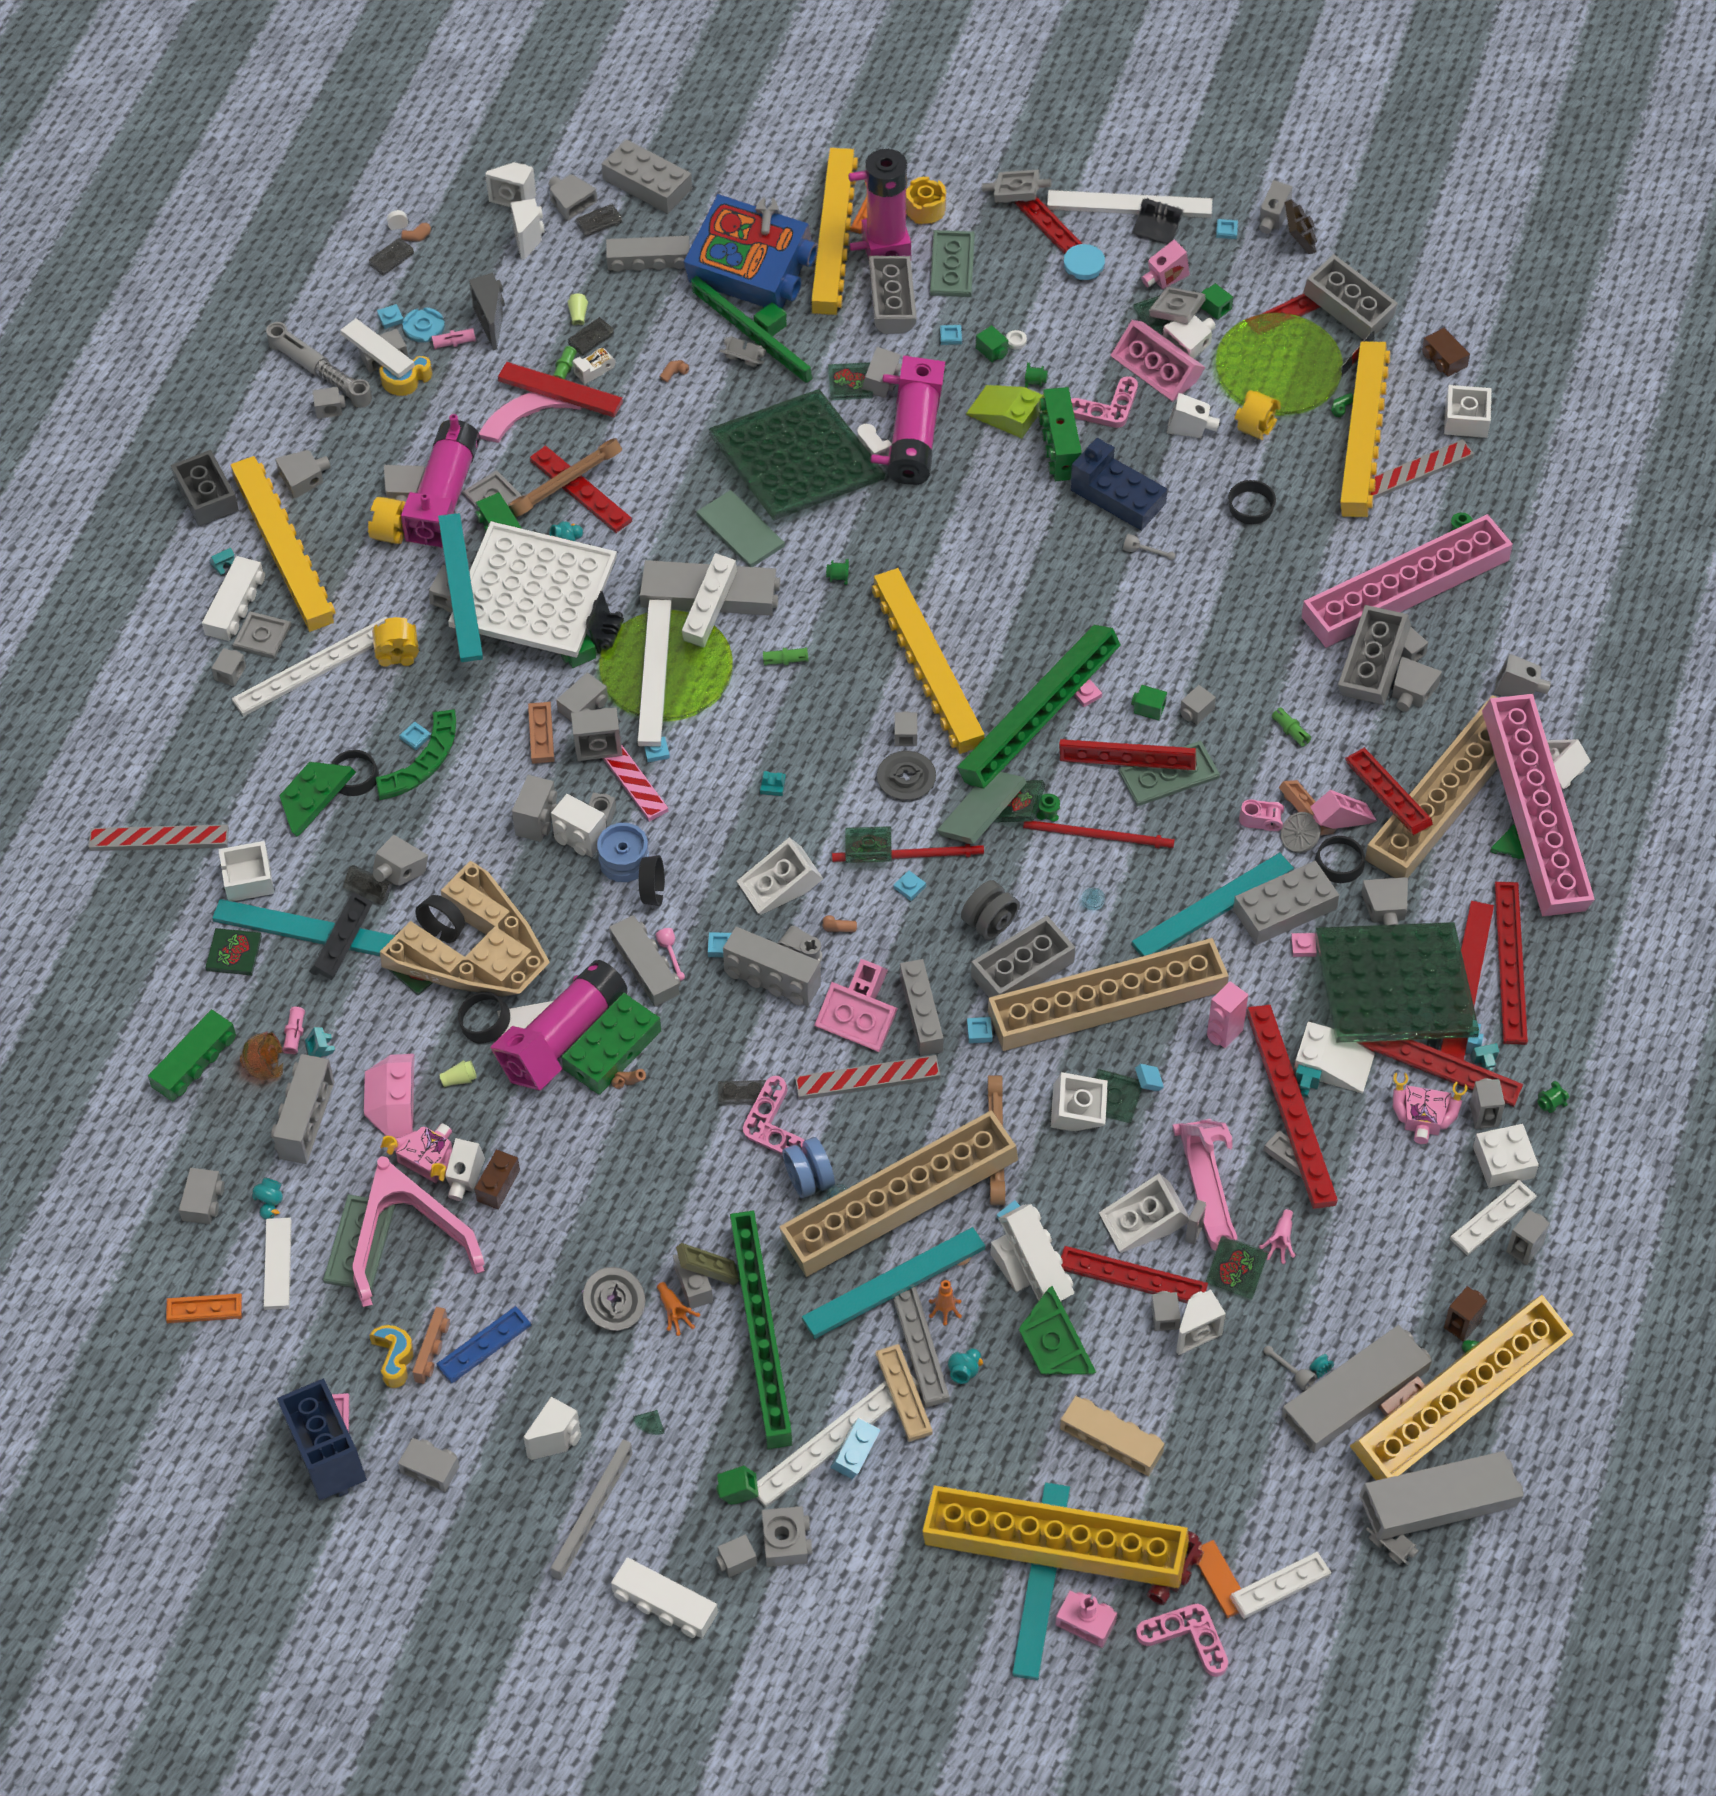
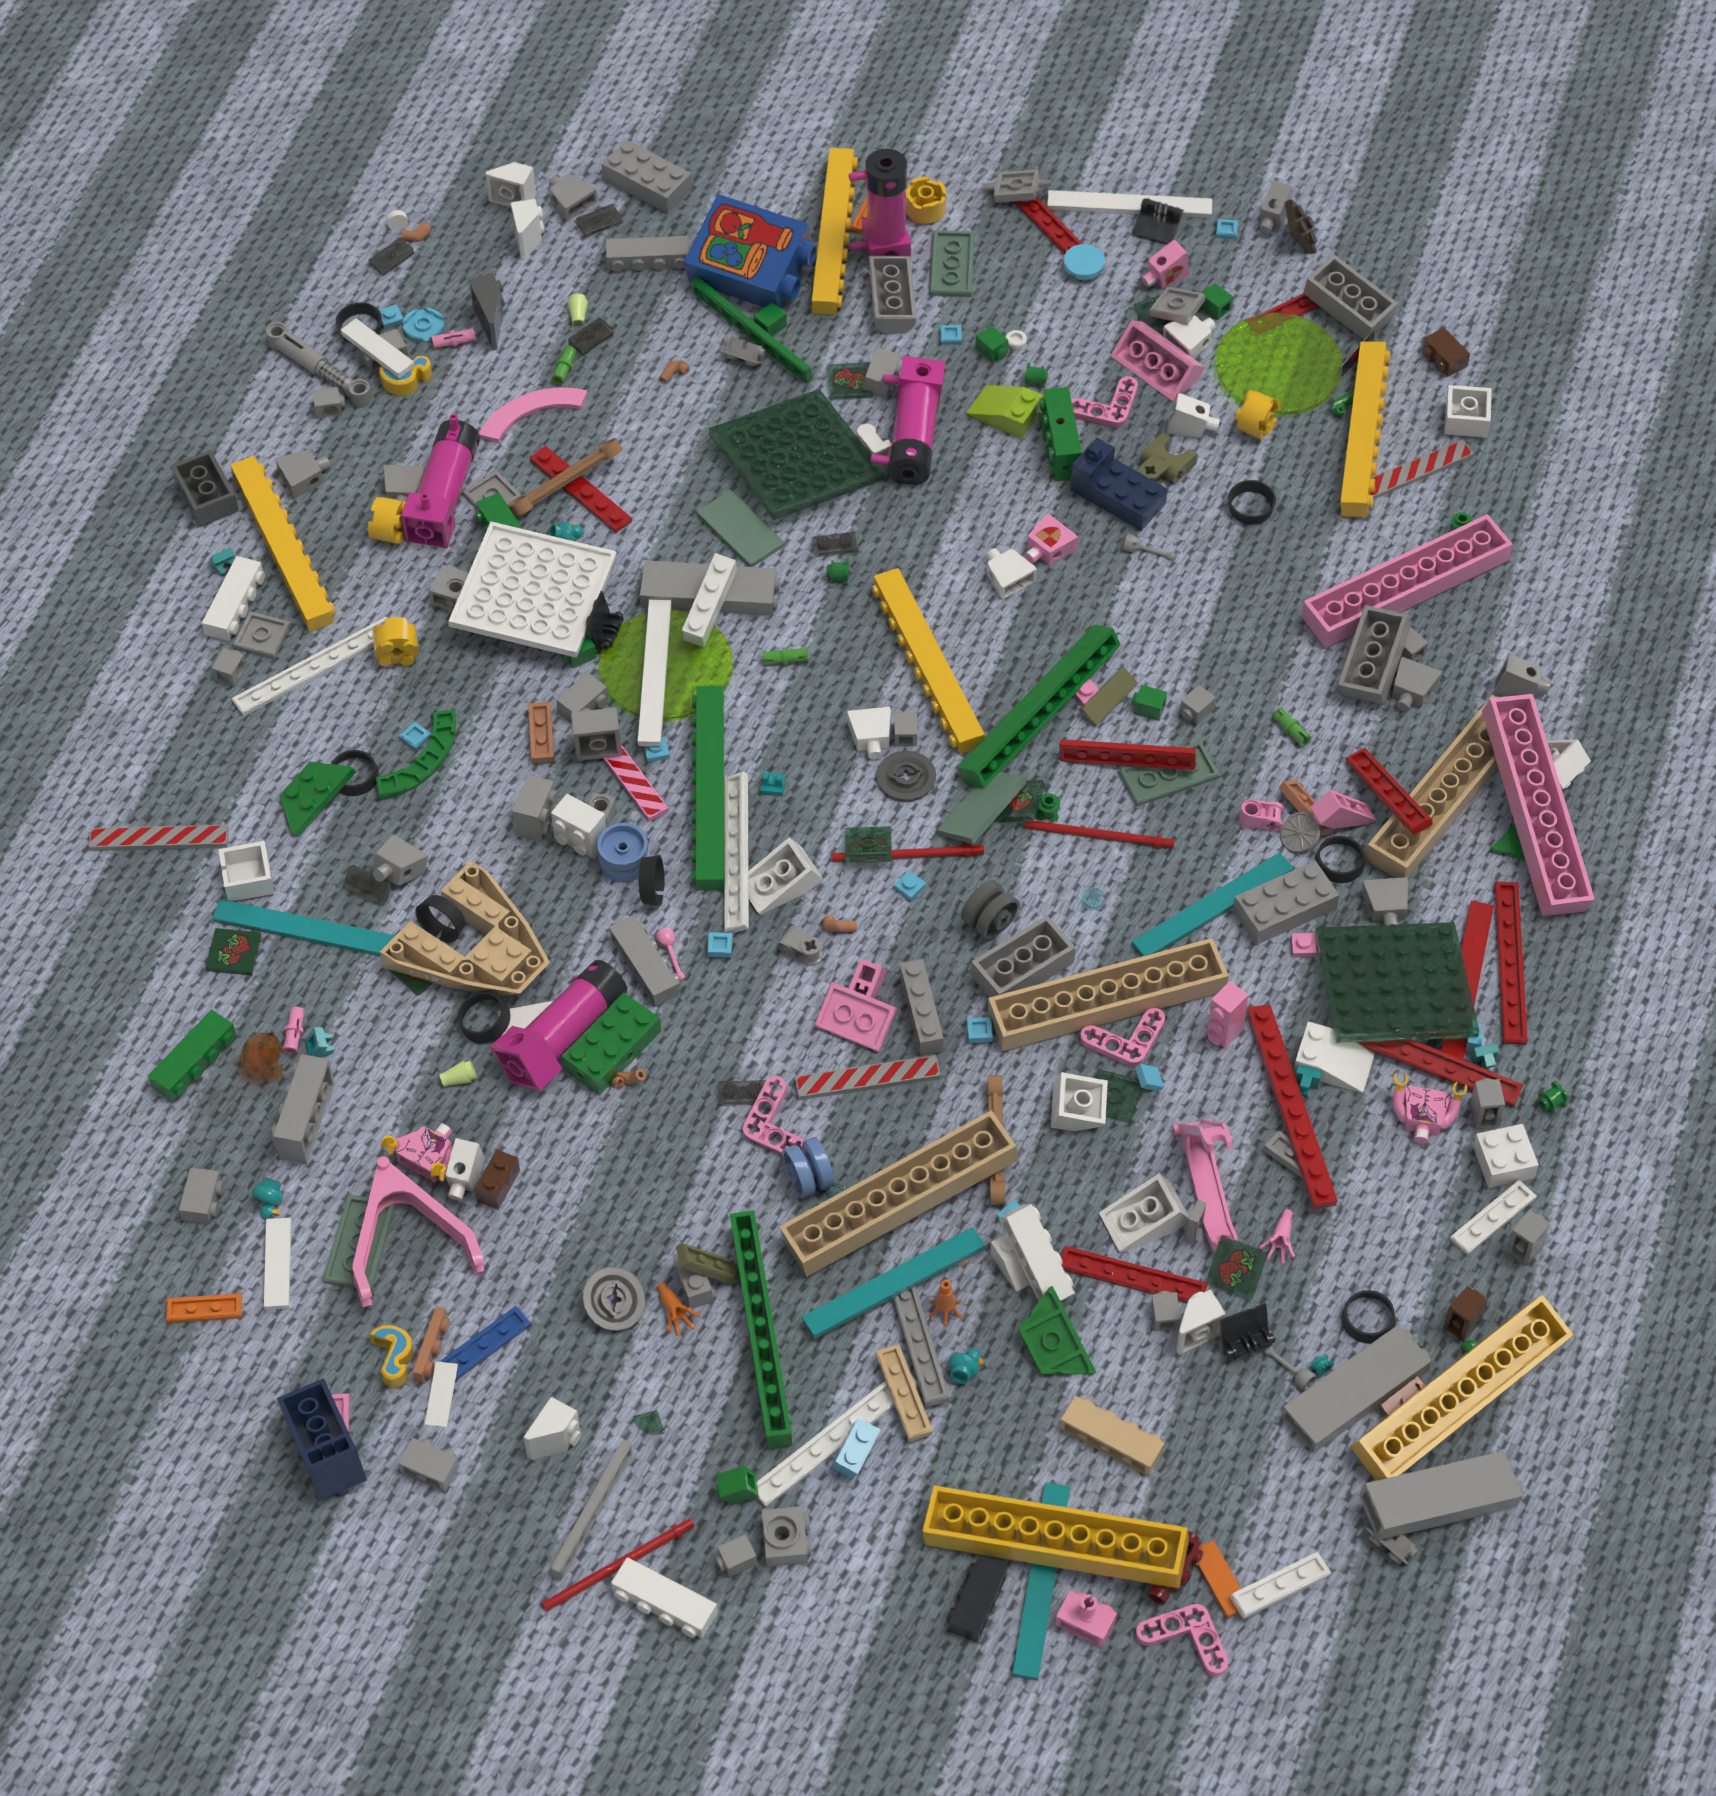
black hinge [309,891,373,980] -> none
bright pink wedge [364,1054,415,1138] -> none
teal tile [438,513,483,663] -> none
red tile [498,361,623,417] -> none
white leg [573,348,616,385] -> none
light grey brick [723,927,821,1007] -> none
light grey bar [756,197,779,235] -> none
none -> black tyre [336,302,382,344]
none -> white sticker [425,1361,458,1427]
none -> red bar [542,1518,695,1612]
none -> green brick [691,685,724,891]
none -> white tile [724,771,749,934]
none -> clear smoke plate [812,531,858,558]
none -> white torso [848,707,891,760]
none -> black brick [946,1555,1008,1643]
none -> white torso [986,548,1037,600]
none -> bright pink torso [1025,513,1078,565]
none -> olive tile [1079,667,1138,726]
none -> bright pink beam [1080,1008,1165,1067]
none -> olive piece [1139,433,1198,485]
none -> black hinge [1220,1303,1275,1360]
none -> black tyre [1341,1290,1396,1344]

